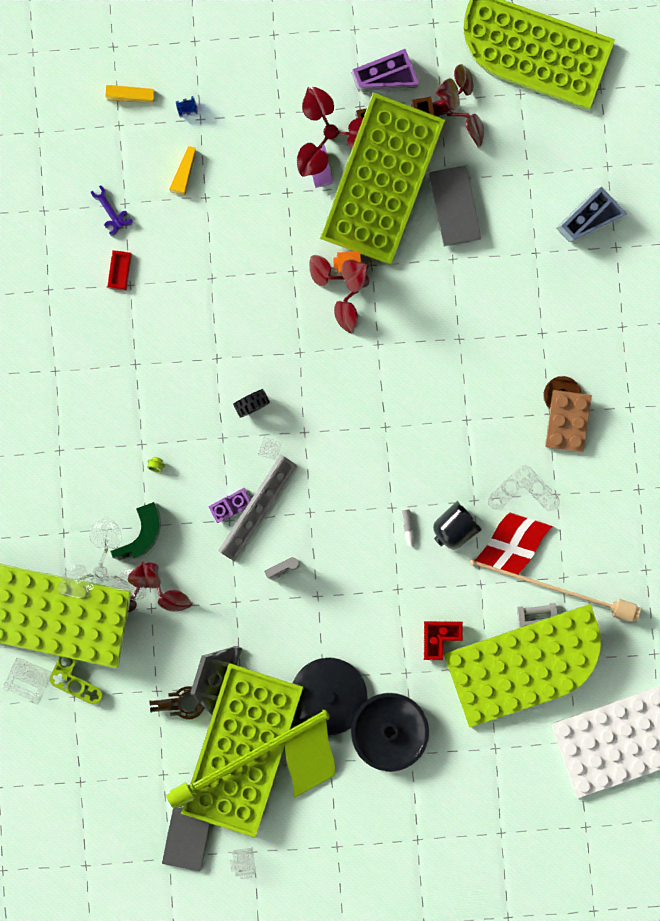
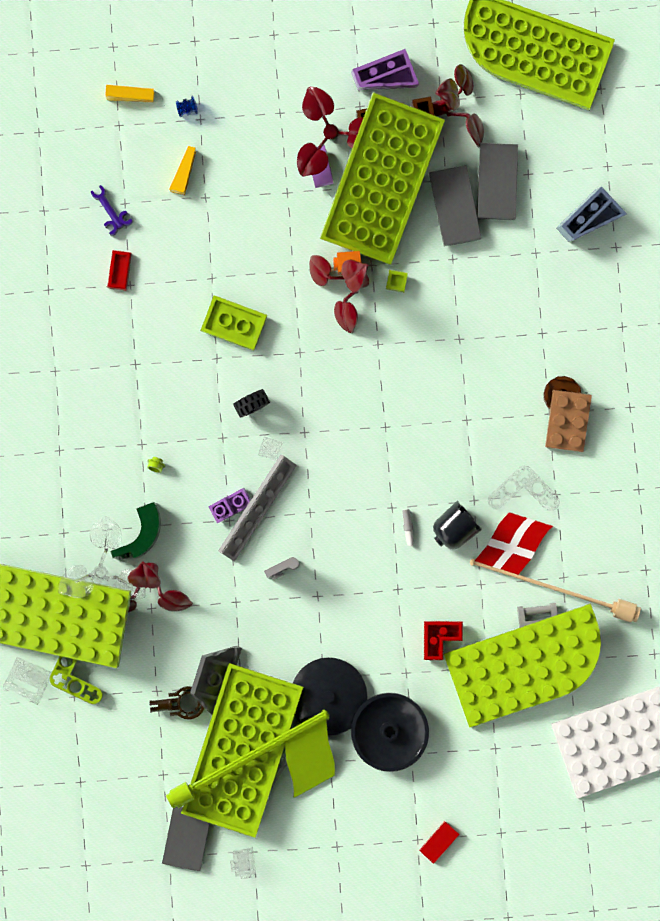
none -> lime plate [200,295,267,351]
none -> lime plate [386,270,408,293]
none -> red tile [419,821,460,864]
none -> dark grey tile [477,143,518,220]

